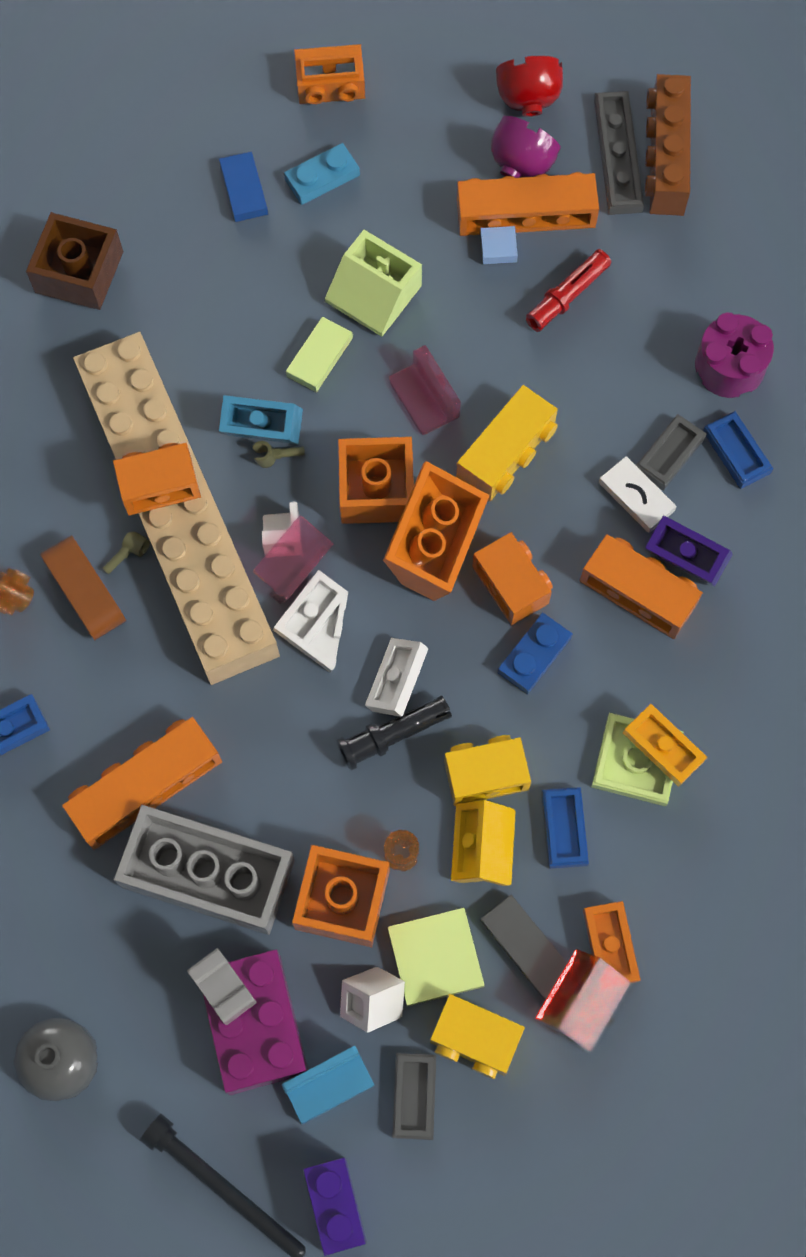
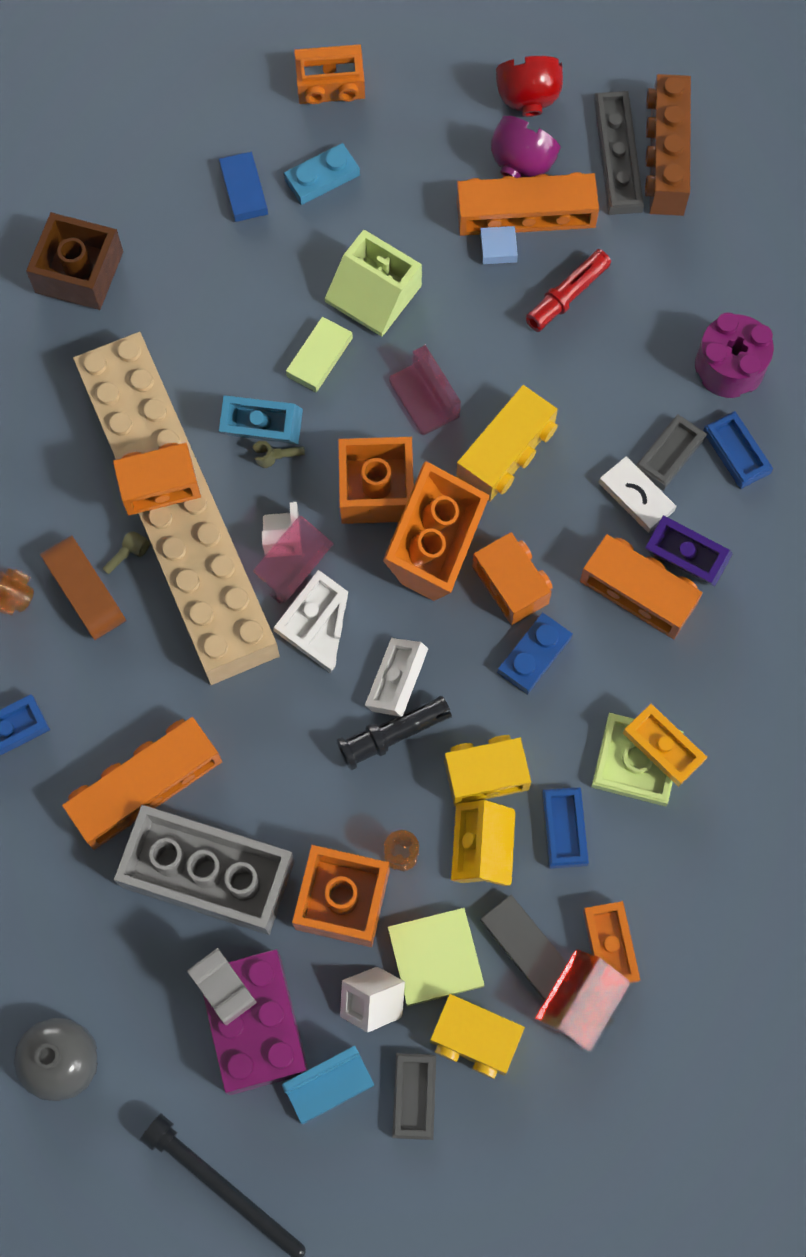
dark purple brick [303,1158,367,1256] -> none

